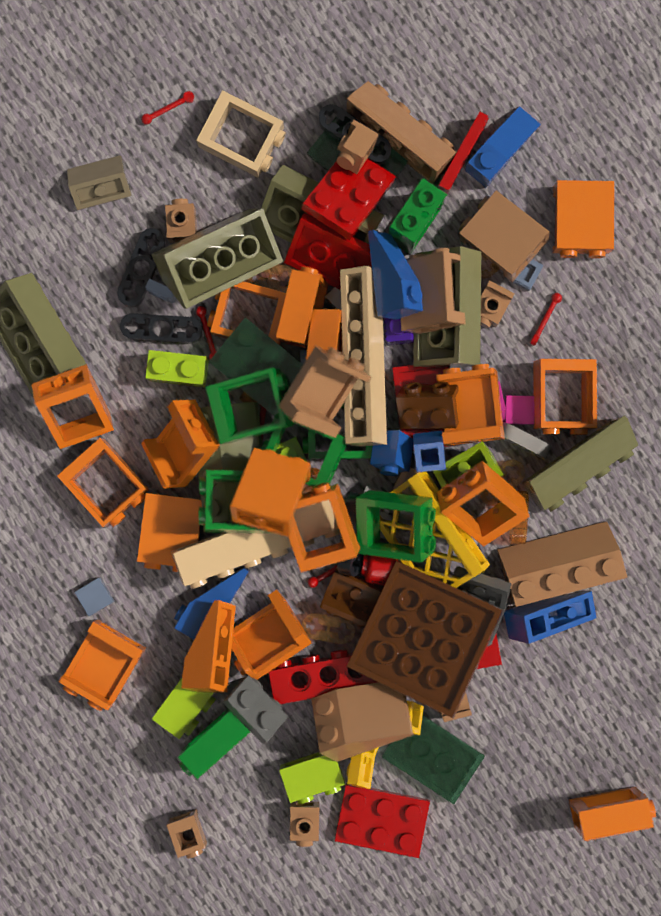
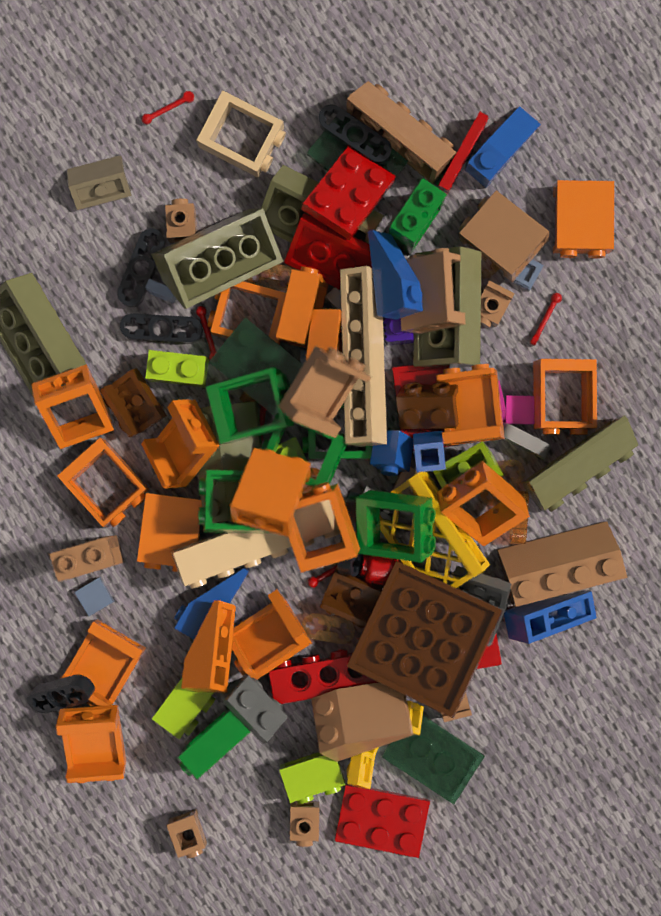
medium nougat brick [337,120,379,174] -> none
orange window [569,787,656,841] -> none
none -> black beam [27,674,95,713]
none -> medium nougat panel [50,535,125,581]
none -> orange panel [56,705,126,783]
none -> reddish brown bracket [100,368,167,437]

